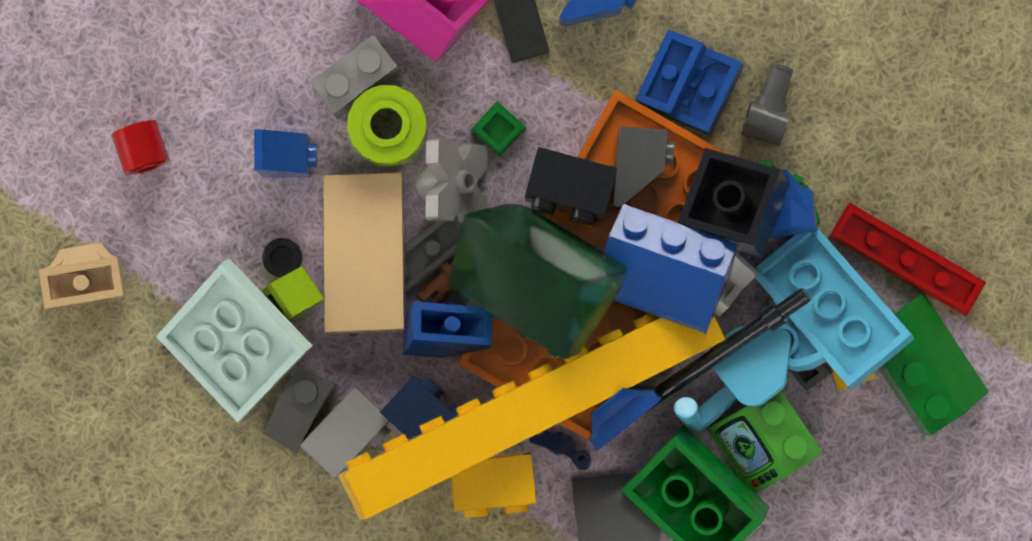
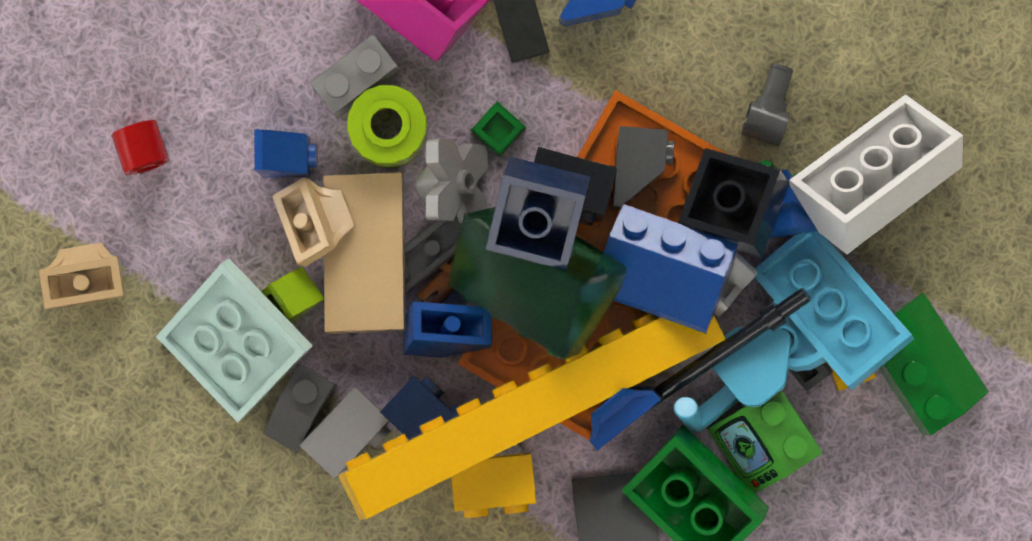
black tile [262,238,303,278] -> none
dark blue piece [530,430,592,470] -> none
blue slope [635,29,744,136] -> none
red tile [828,202,986,317] -> none
none -> tan slope [272,177,355,267]
none -> dark blue brick [486,156,590,270]
none -> white slope [789,94,963,254]

